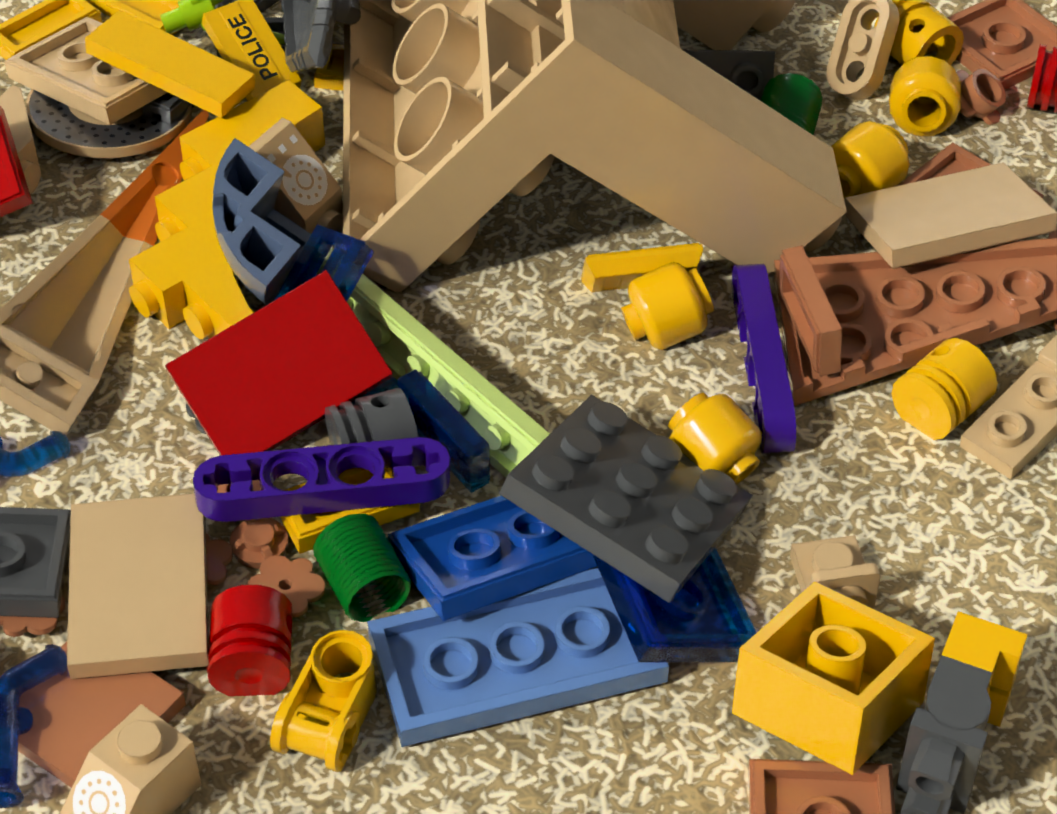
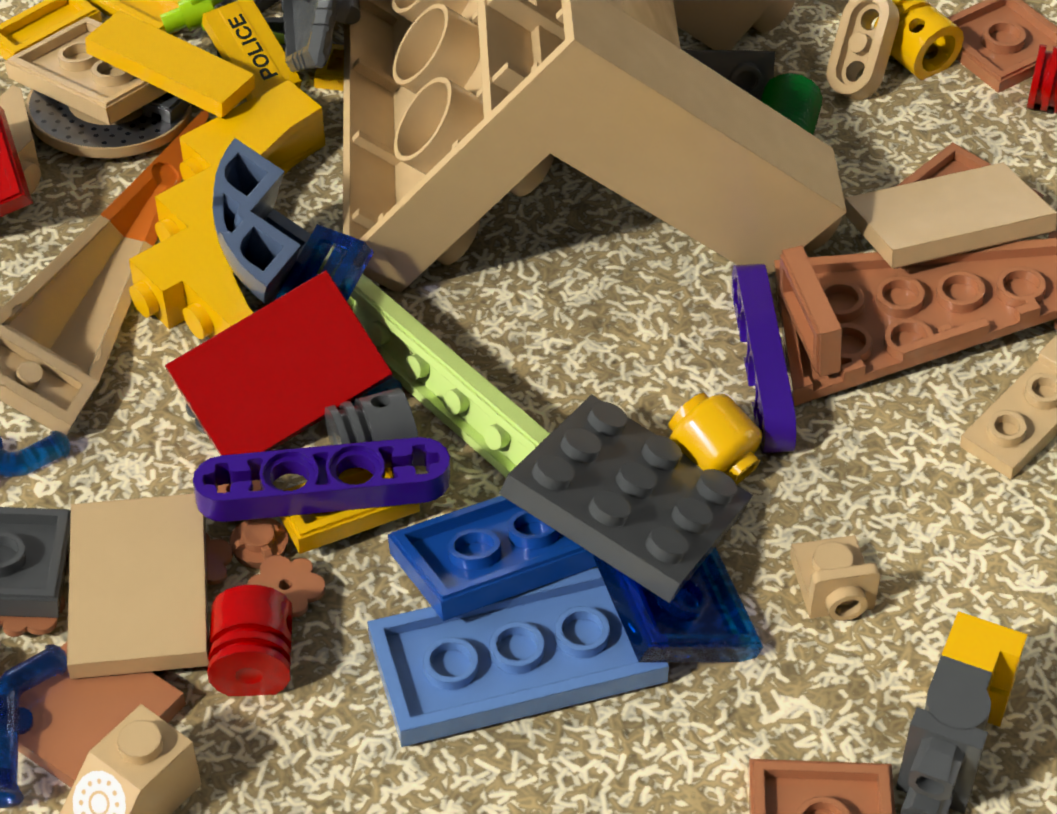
tan slope [248,117,343,246] -> none
yellow piece [270,630,377,772] -> none
green piece [313,514,411,622] -> none
clear blue tile [398,369,490,493] -> none
yellow tile [581,243,703,292] -> none
yellow head [621,262,715,350] -> none
yellow brick [732,581,935,775] -> none
yellow head [831,121,910,199] -> none
yellow head [889,56,961,136] -> none
yellow piece [891,338,998,440] -> none
nougat plate [956,69,1006,125] -> none

